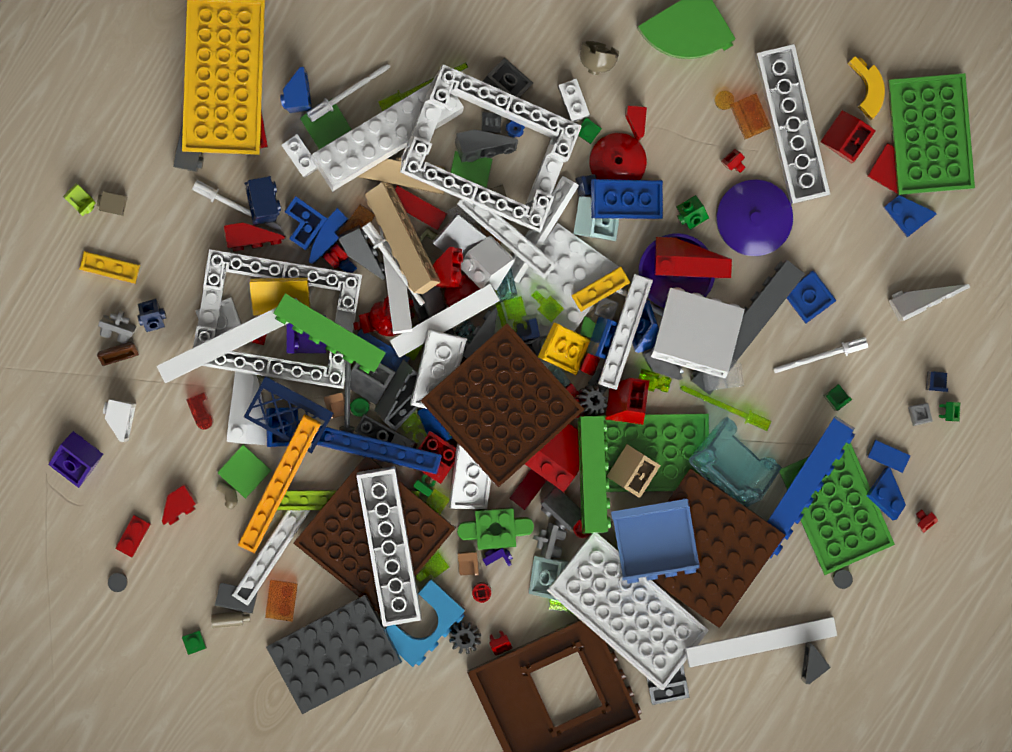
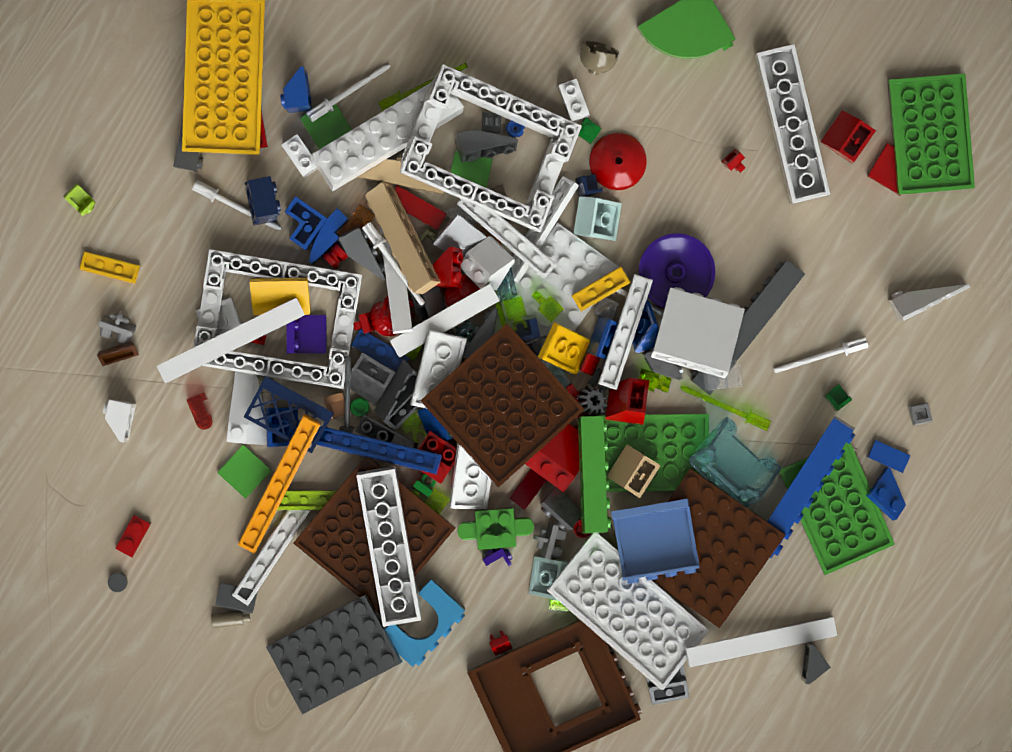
dark purple slope [48,431,104,488] -> none
dark tan brick [97,192,128,216] -> none
dark blue brick [137,298,167,332] -> none
red slope [162,484,198,525] -> none
green plate [182,630,207,655] -> none
dark tan arm [216,481,238,509] -> none
red slope [224,222,286,252] -> none
clear orange plate [265,579,298,622] -> none
bright green brick [273,293,386,374] -> none
blue piece [339,258,357,273] -> none
clear neon green plate [416,552,450,582] -> none
dark grey gear [449,622,481,654] -> none
medium nougat panel [458,551,479,576] -> none
red wheel [472,582,491,603] -> none
dark grey slope [482,58,533,98] -> none
bright green tile [580,316,596,338] -> none
blue tile [591,179,663,219] -> none
red tile [625,105,647,141] -> none
red wedge [654,237,732,278] -> none
green brick [676,195,709,230] -> none
clear yellow tile [715,91,734,110] -> none
dark purple dish [716,180,793,256] -> none
clear orange plate [730,93,771,140] -> none
blue tile [786,270,836,324] -> none
dark grey tile [833,569,853,589] -> none
yellow arch [847,56,885,121] -> none
blue wing [883,195,937,237] -> none
red tile [916,509,938,534] -> none
dark blue panel [926,371,948,392] -> none
green tile [939,402,961,422] -> none

